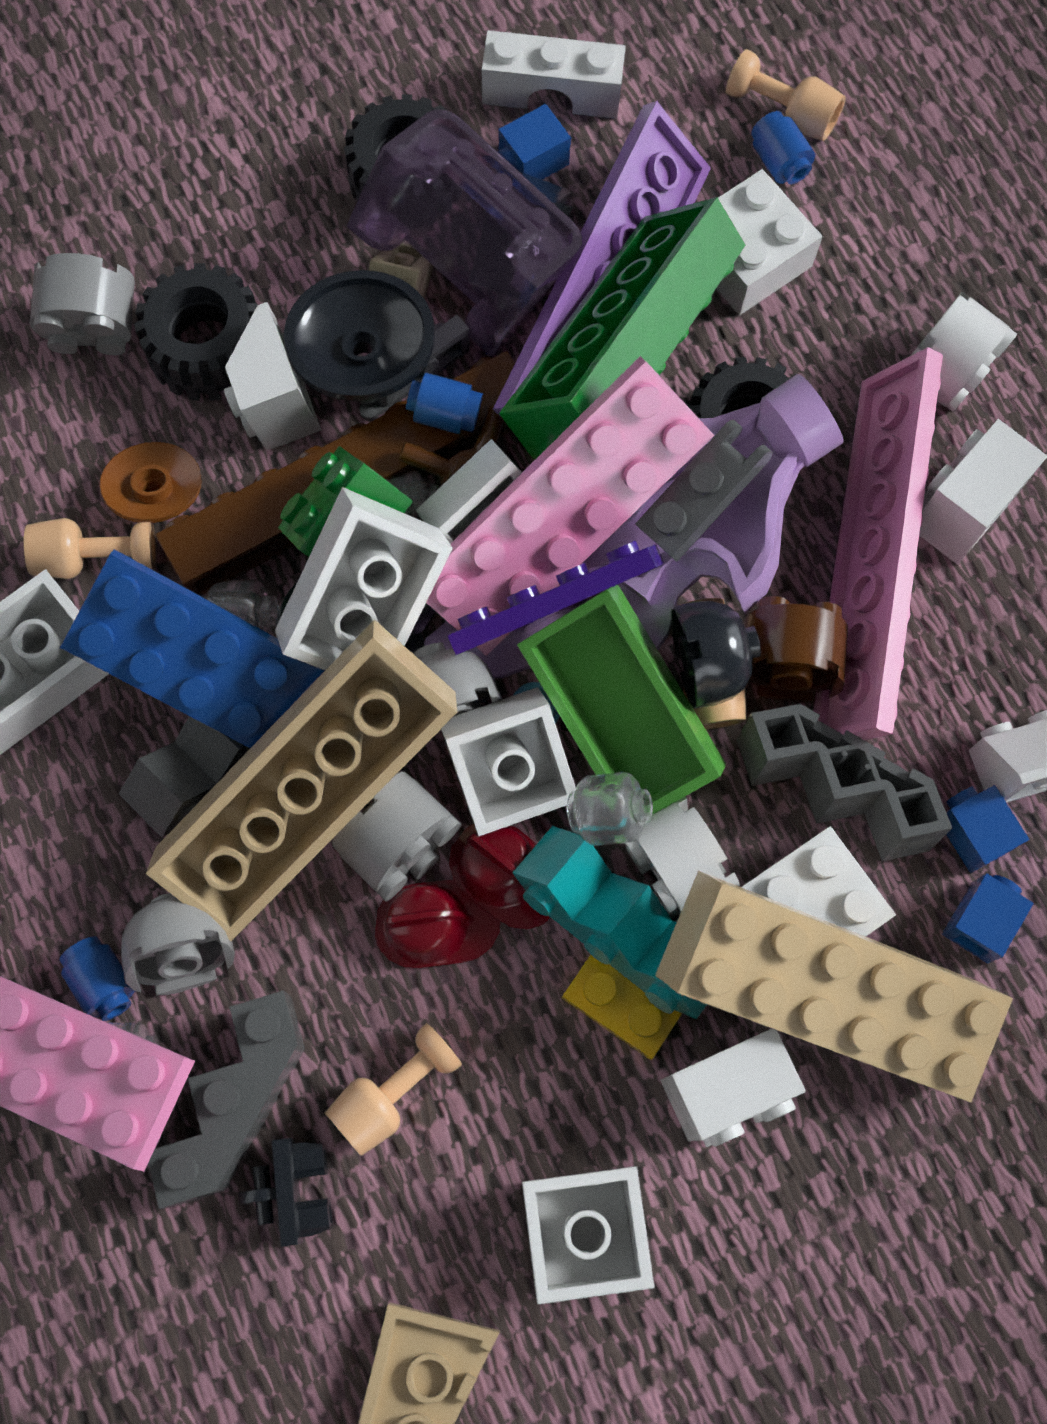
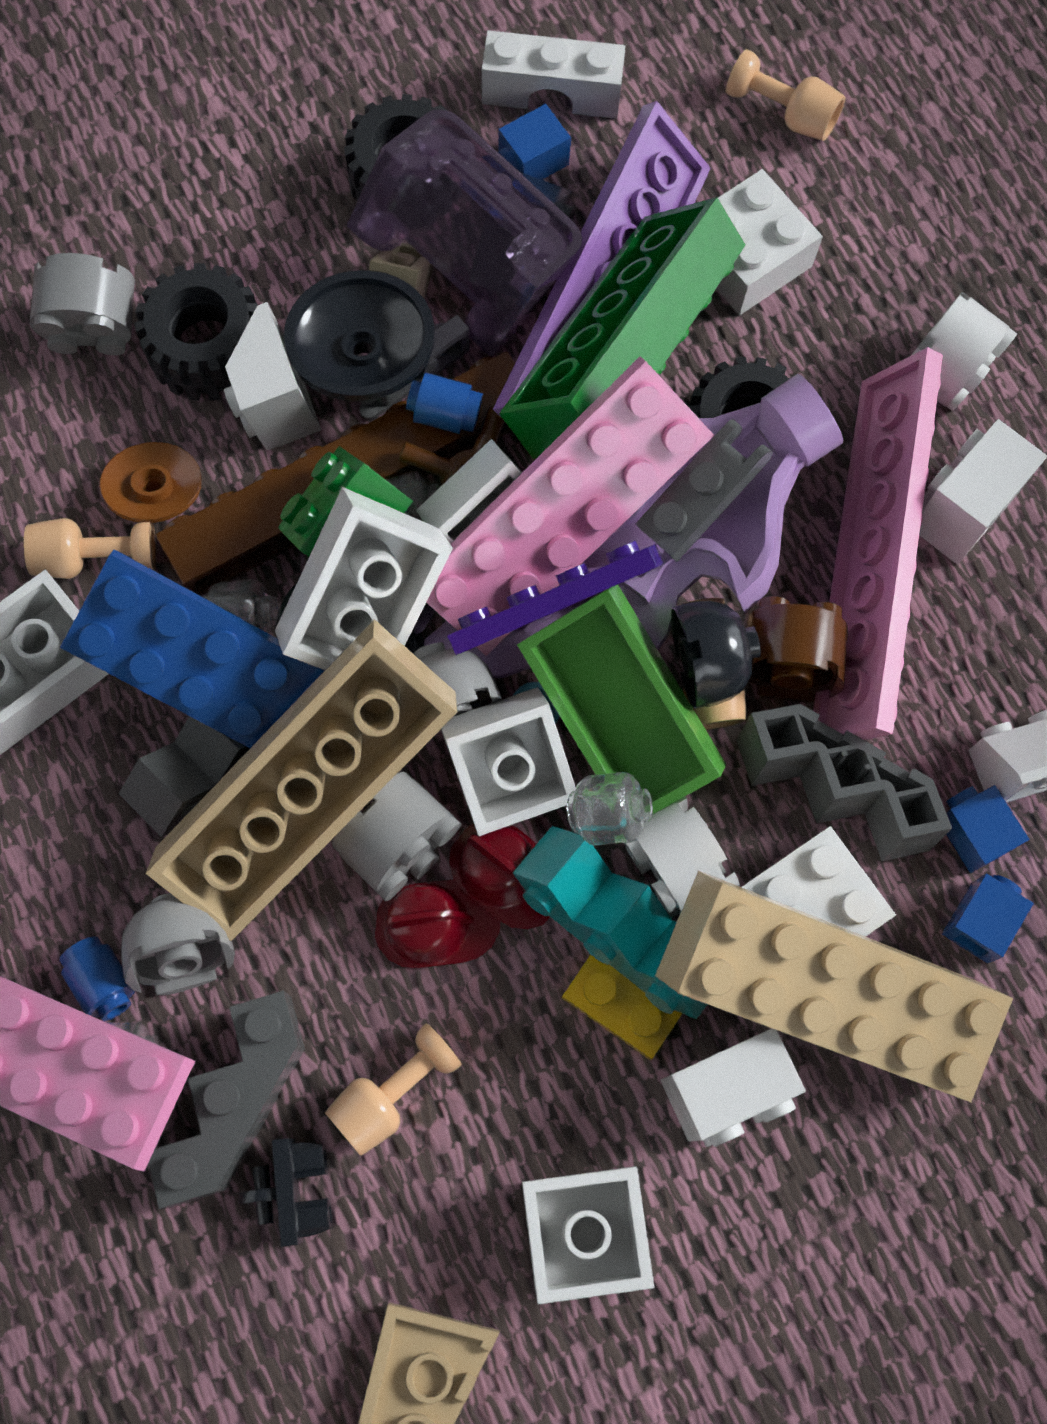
blue brick [751,111,816,184] -> none

